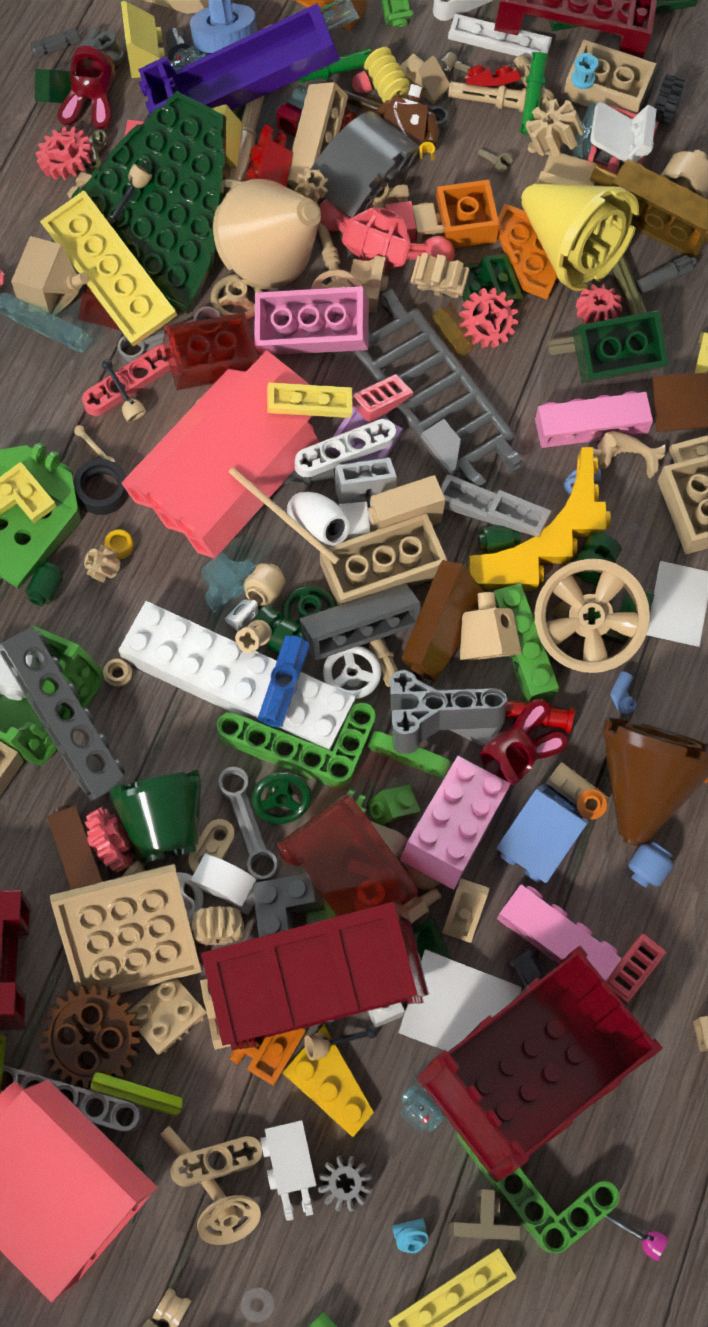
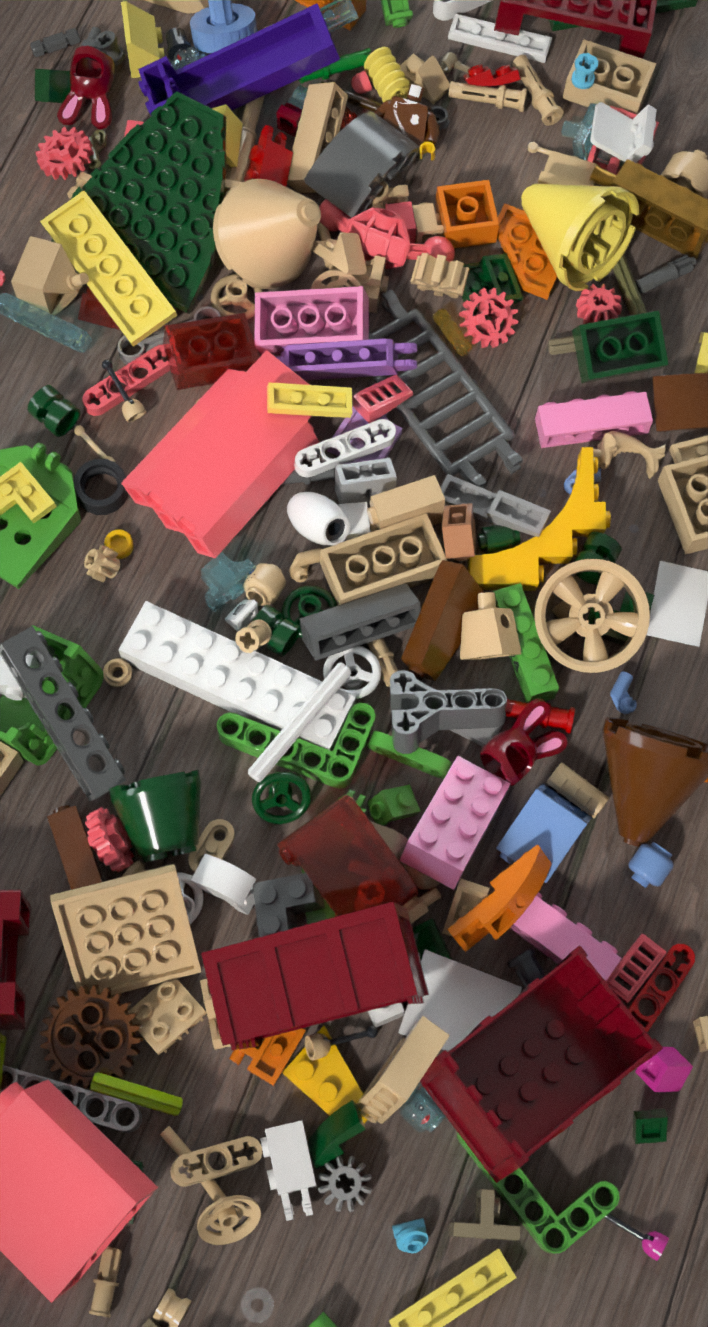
dark green brick [25,562,63,607] -> none
hinge [106,164,152,226] -> none
tan gear [191,906,244,946] -> none
light grey piece [218,767,278,882] -> none
tan axle [228,467,340,565] -> none
blue piece [258,635,310,727] -> none
tan gear [294,167,328,203] -> none
light grey tile [421,419,461,475] -> none
dark tan hand [477,148,513,174] -> none
green pin [519,52,548,135] -> none
tan gear [526,99,584,157] -> none
orange plate [577,789,607,820] -> none
black tyre [654,74,686,126] -> none
none -> dark green wheel [27,385,81,437]
none -> tan axle [89,1247,122,1317]
none -> white axle [248,662,351,782]
none -> medium lavender hinge [276,339,417,380]
none -> tan arm [289,548,322,583]
none -> dark green slope [307,1100,366,1169]
none -> tan slope [312,232,367,275]
none -> tan arch [356,1016,450,1124]
none -> nougat brick [442,503,476,561]
none -> orange slope [447,844,552,952]
none -> red beam [628,944,695,1032]
none -> dark green plate [633,1109,668,1144]
none -> dark pink panel [635,1047,693,1092]

